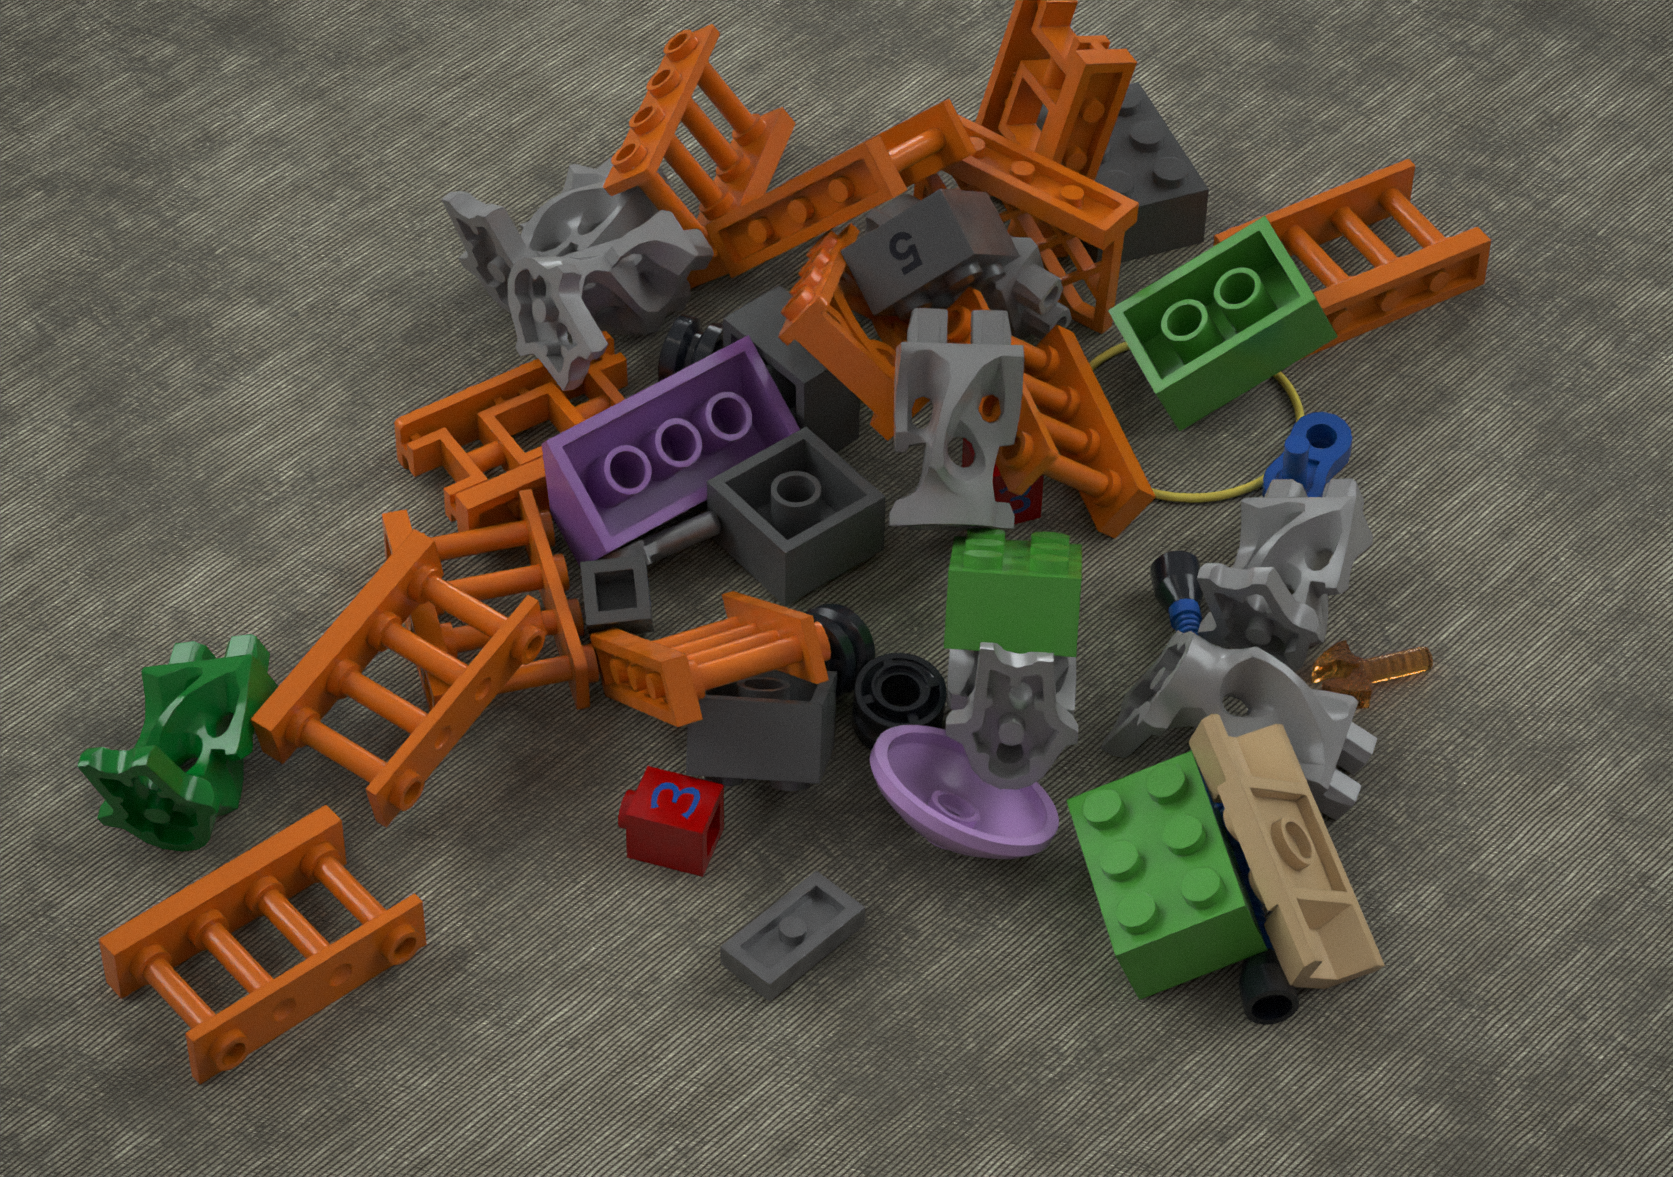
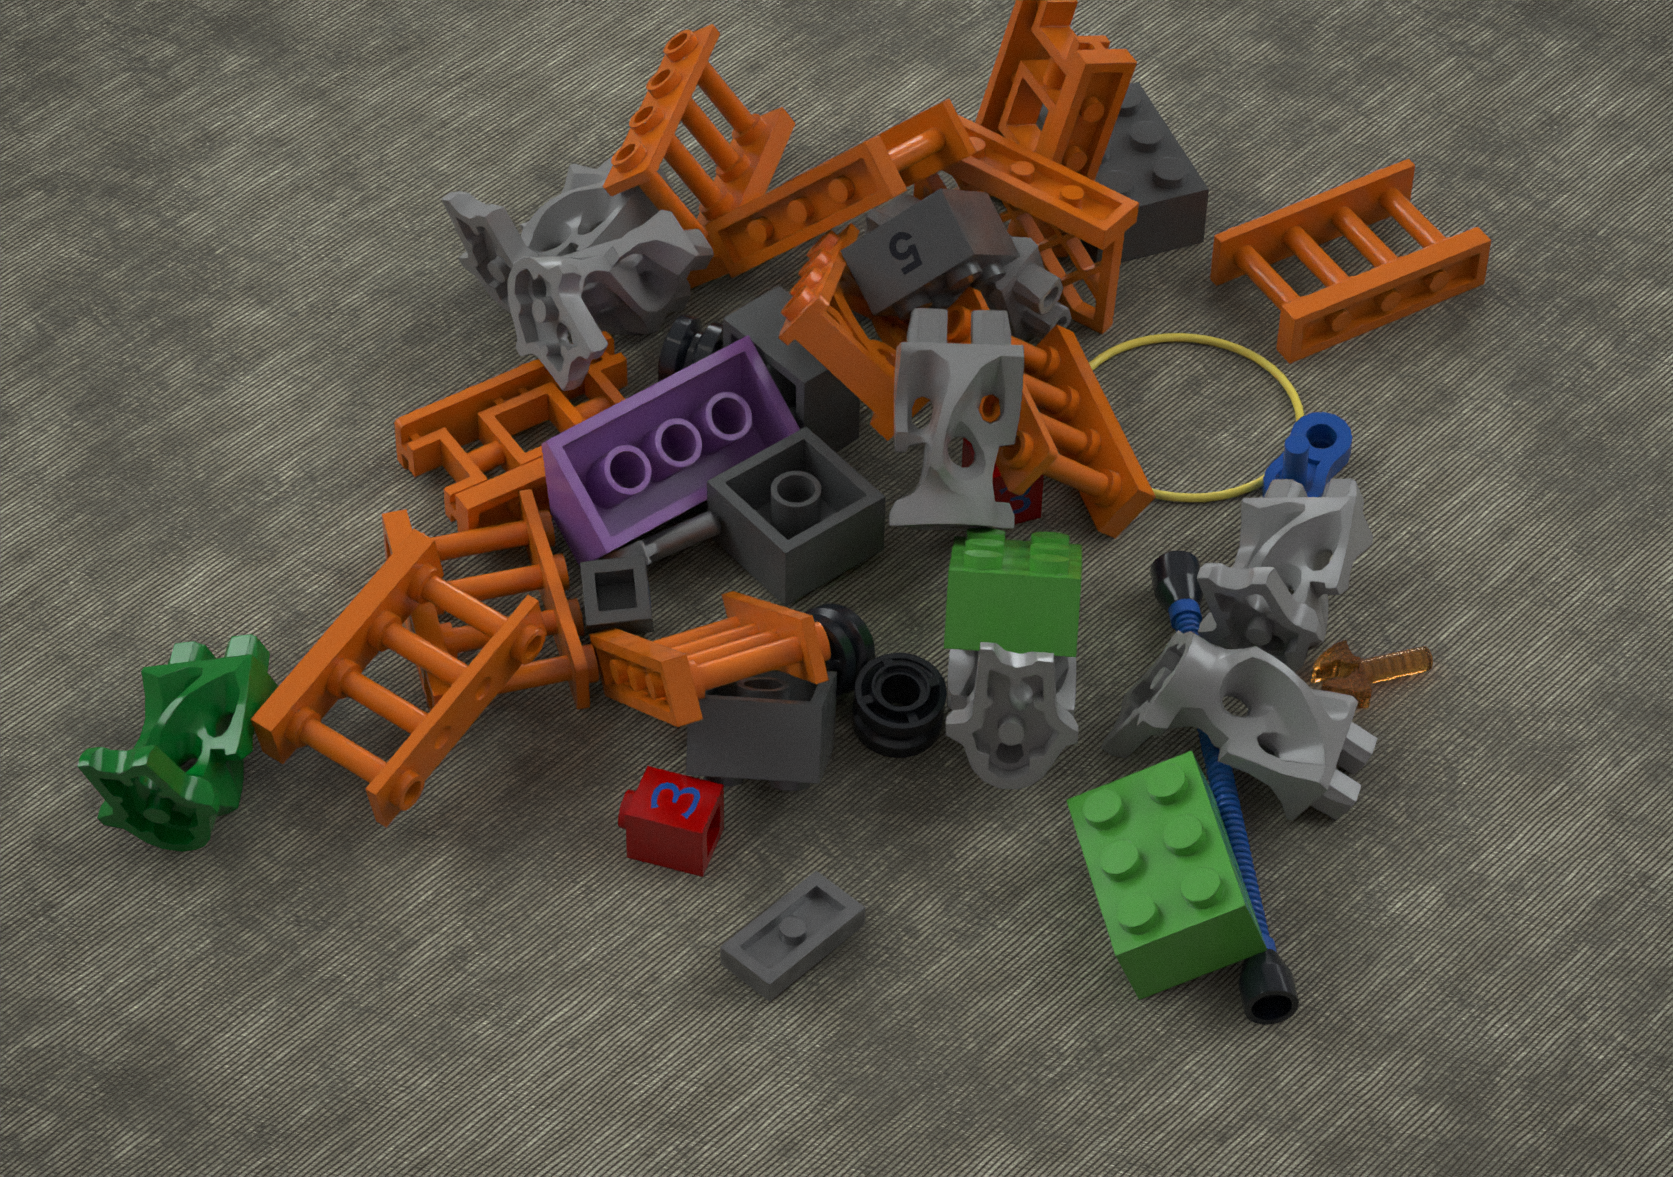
orange fence [98,805,427,1084] -> none
lavender dish [870,725,1059,859] -> none
bright green brick [1108,216,1338,431] -> none
tan piece [1188,714,1385,989] -> none

